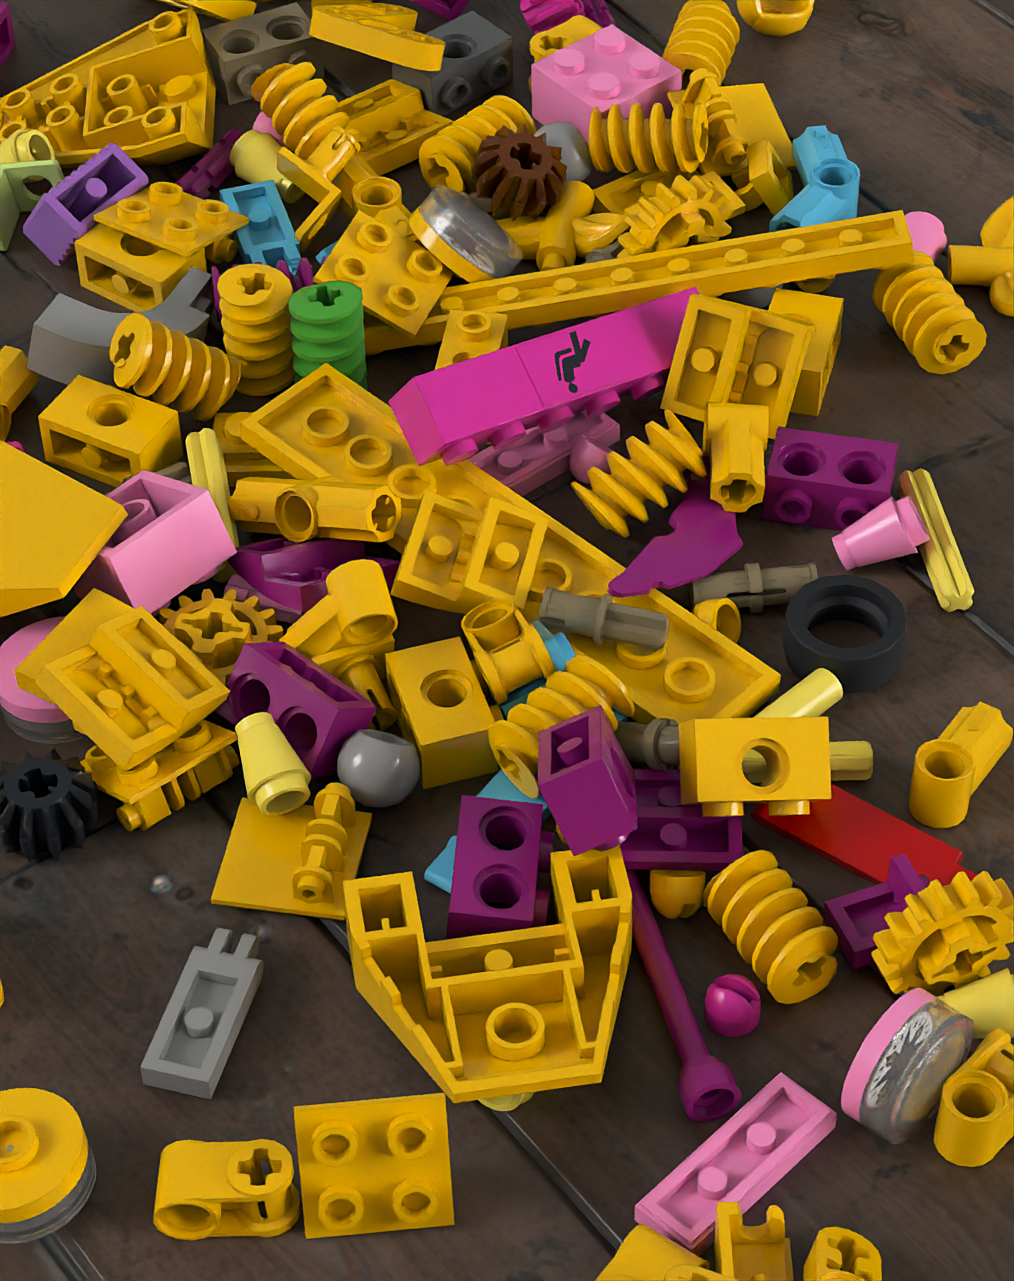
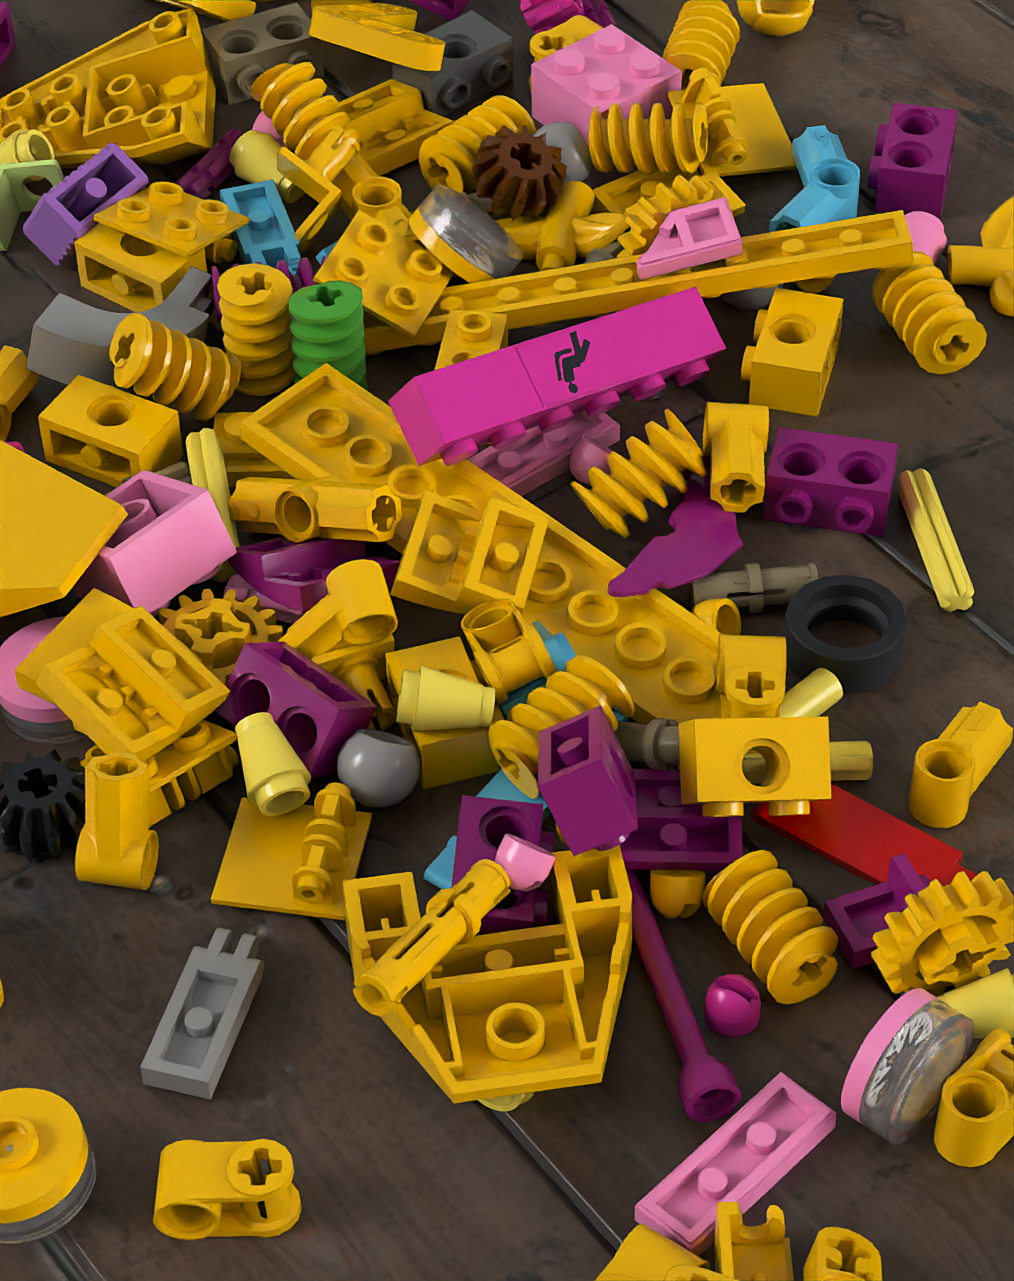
yellow hinge [293,1093,455,1239] -> none
dark tan axle [539,587,670,649] -> none
yellow slope [660,293,814,440] -> none
yellow tile [731,138,794,217] -> none
bright pink cone [832,495,929,571] -> none
none -> yellow piece [75,751,159,890]
none -> yellow pin [353,859,511,1016]
none -> light yellow cone [396,665,495,731]
none -> bright pink hinge [495,833,556,891]
none -> bright pink tile [637,197,743,280]
none -> yellow piece [716,634,786,754]
none -> magenta brick [867,103,958,219]

